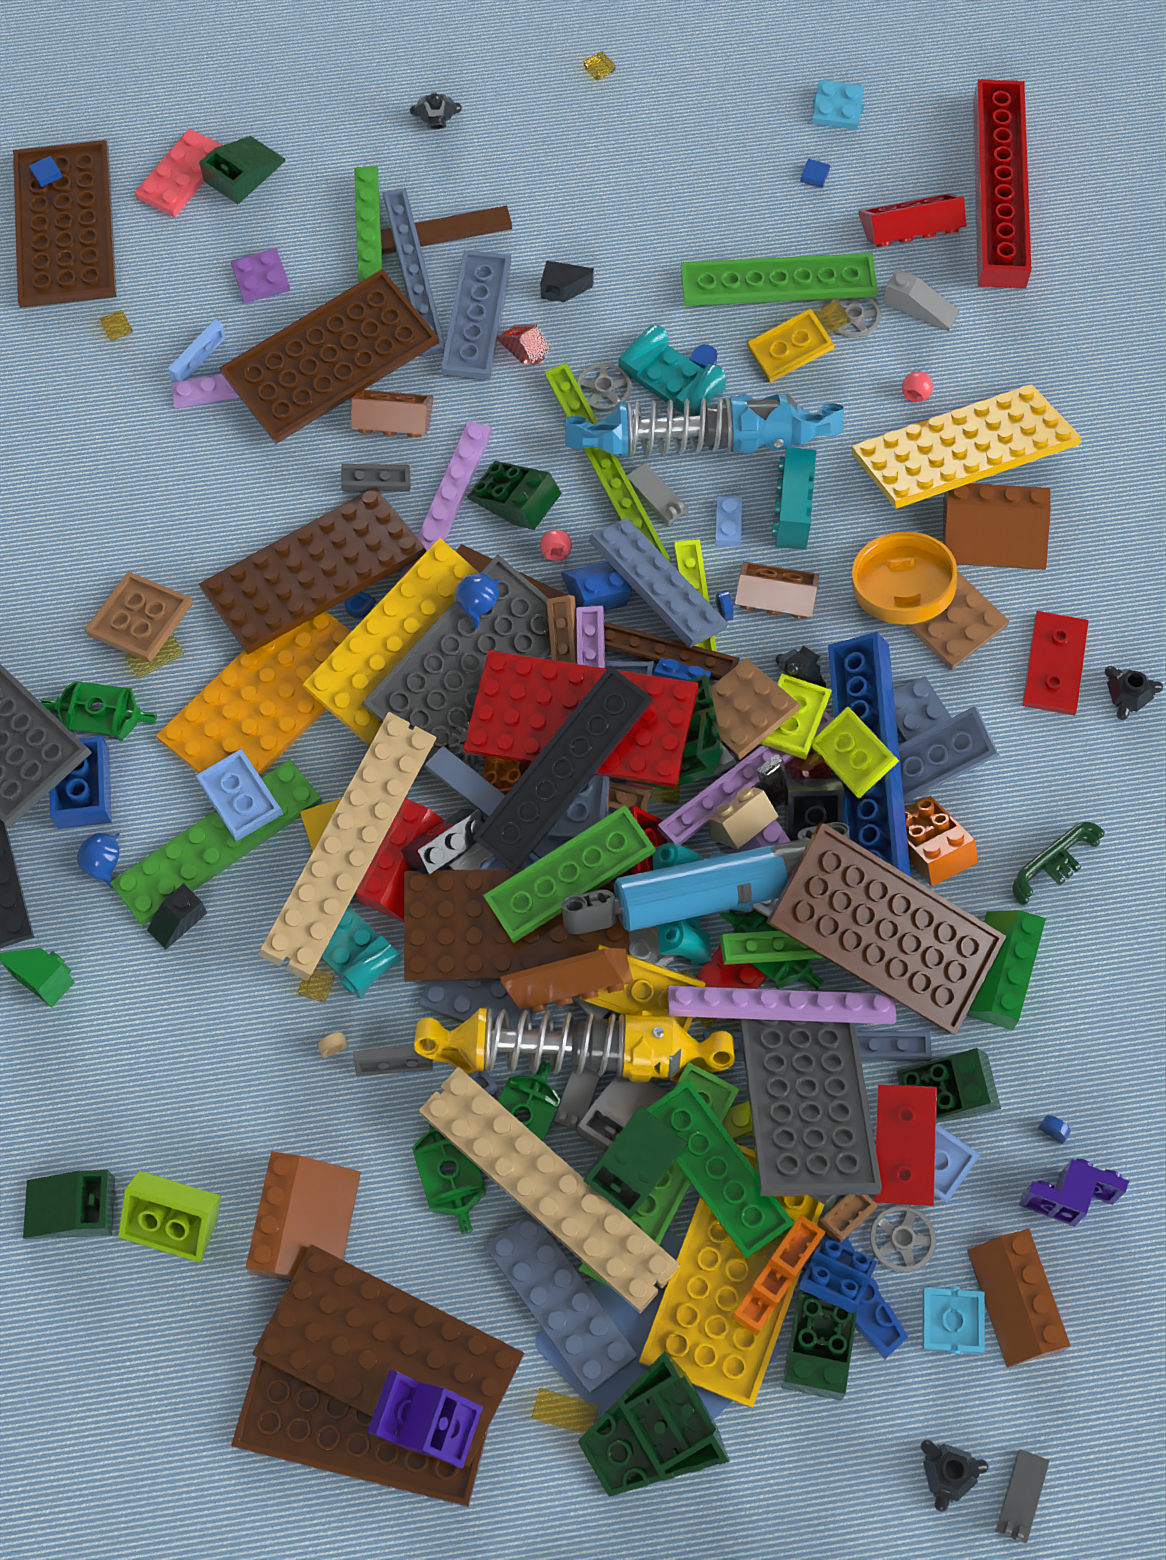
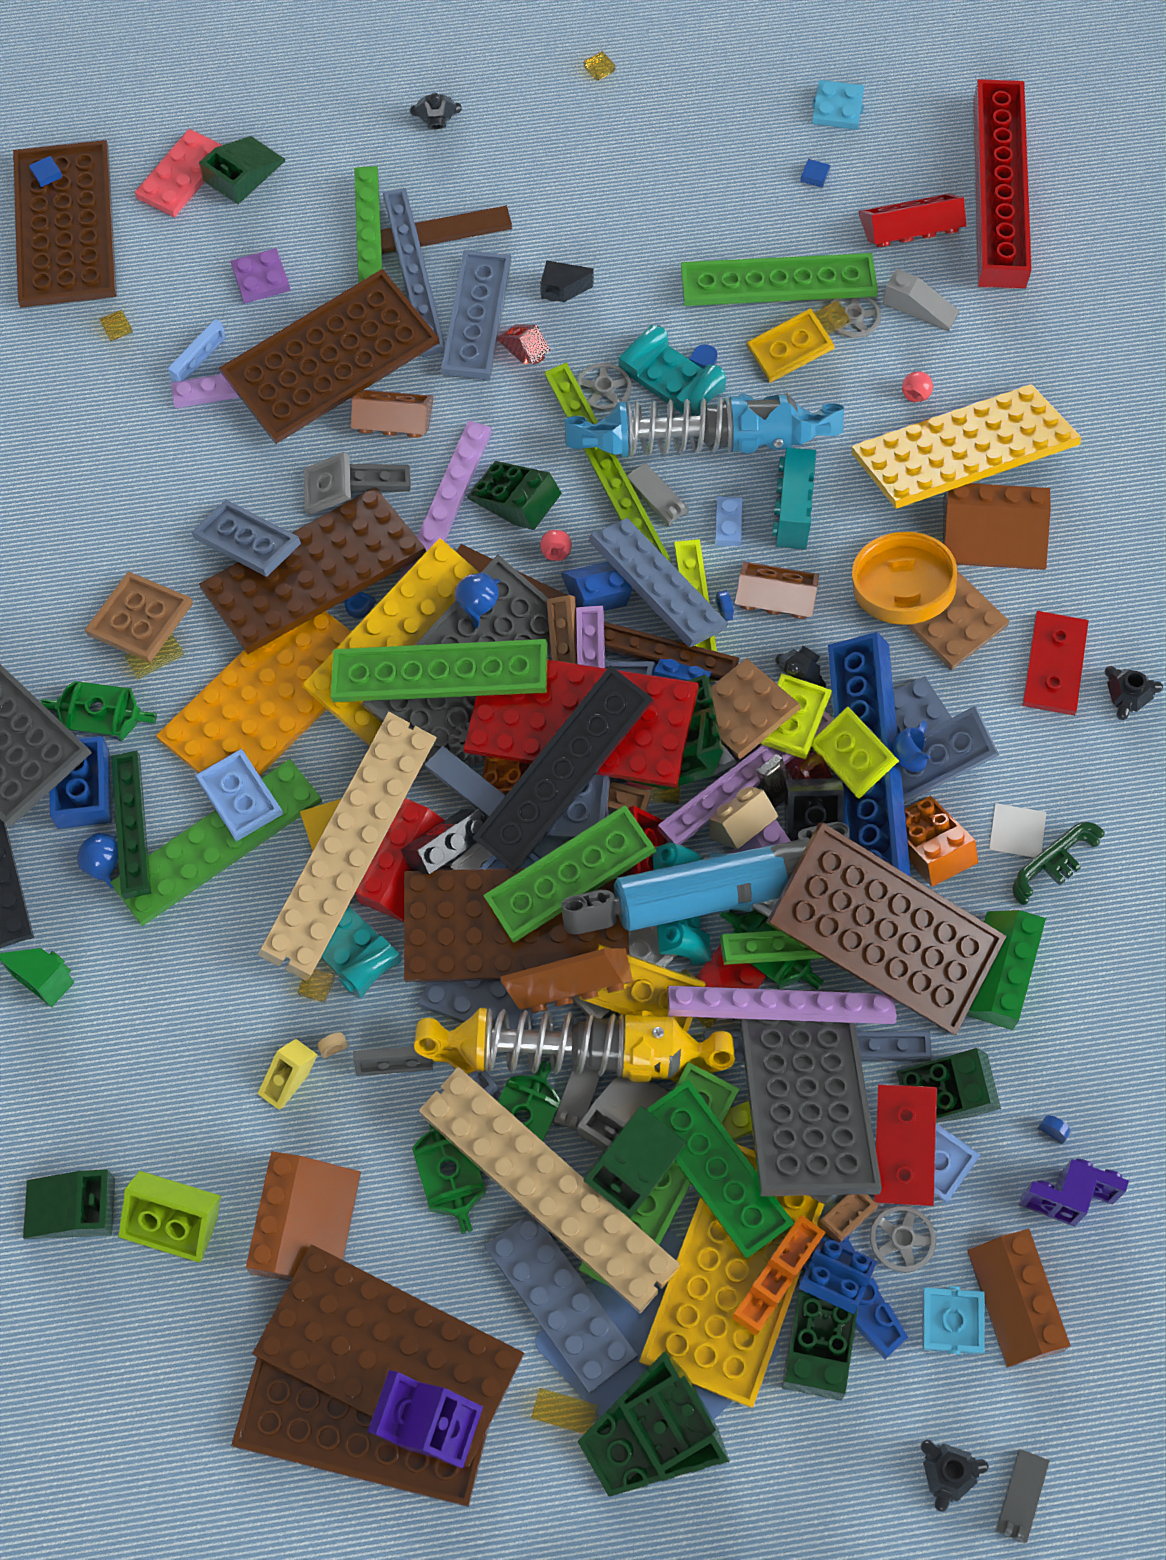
black slope [147,883,207,950] -> none
none -> dark green plate [111,750,151,899]
none -> sand blue plate [191,500,301,577]
none -> light yellow slope [257,1039,318,1110]
none -> light grey tile [304,452,351,515]
none -> bright green plate [331,639,547,702]
none -> blue hair [893,721,930,772]
none -> white sticker [989,803,1047,858]

